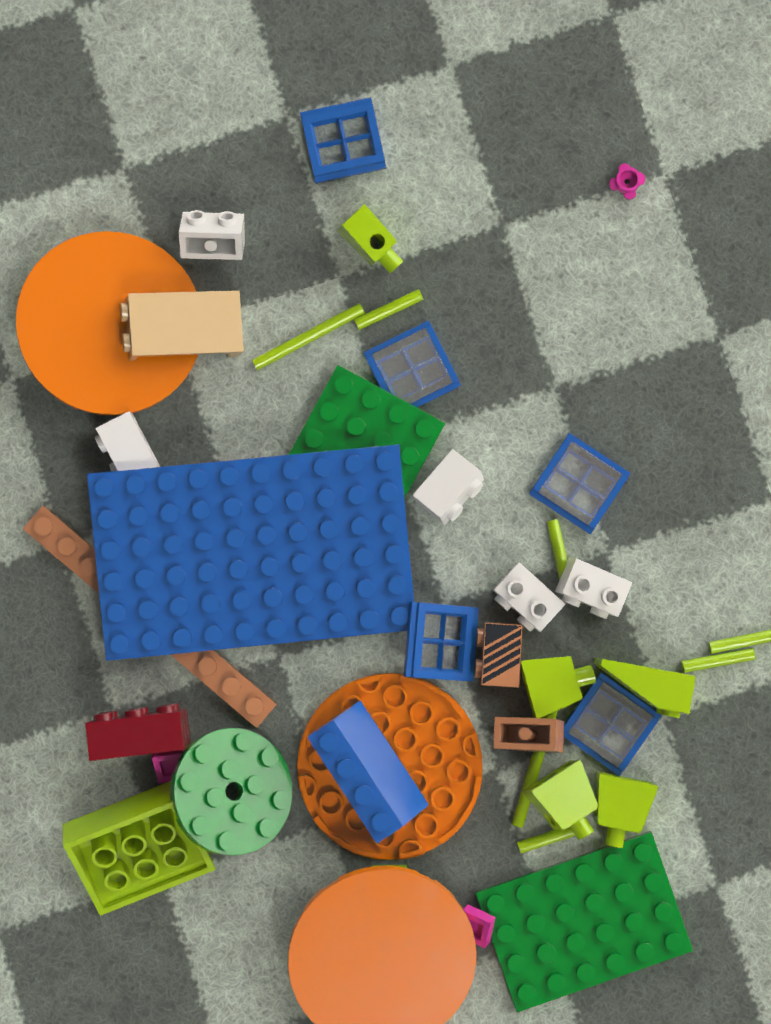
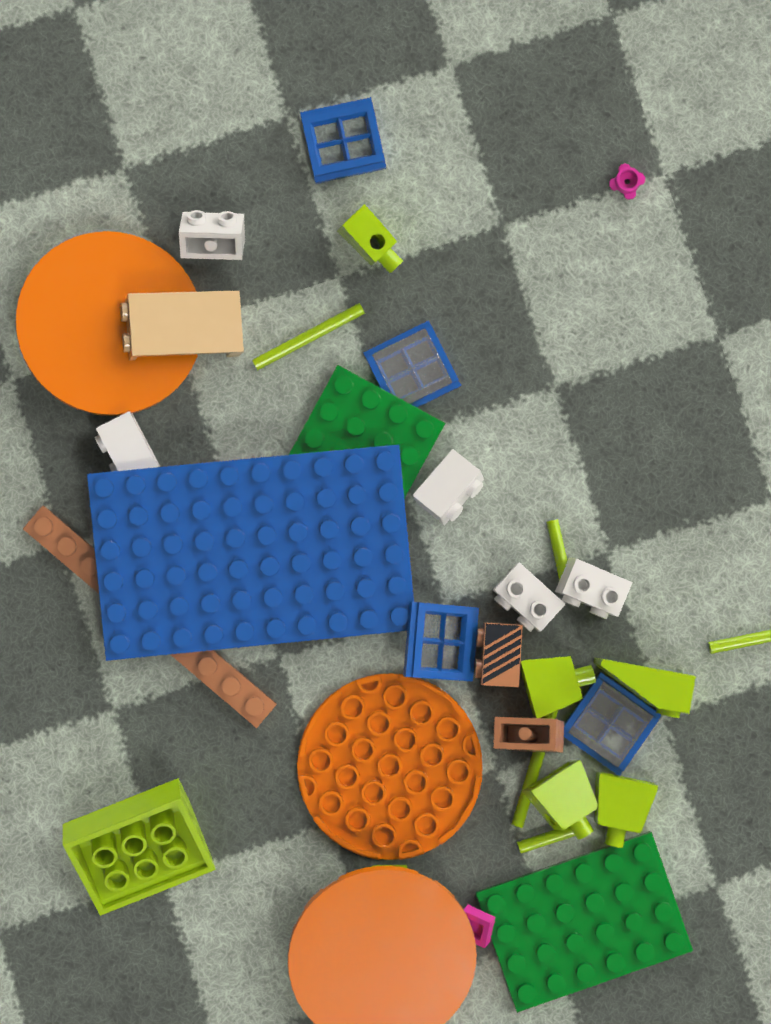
dark red brick [85,703,191,761] -> none
dark pink plate [152,750,185,783] -> none
plate [170,728,292,856] -> none
blue slope [307,700,429,843] -> none
lime piece [354,289,424,330] -> none
clear piece [529,433,631,534] -> none
lime piece [681,648,755,673] -> none

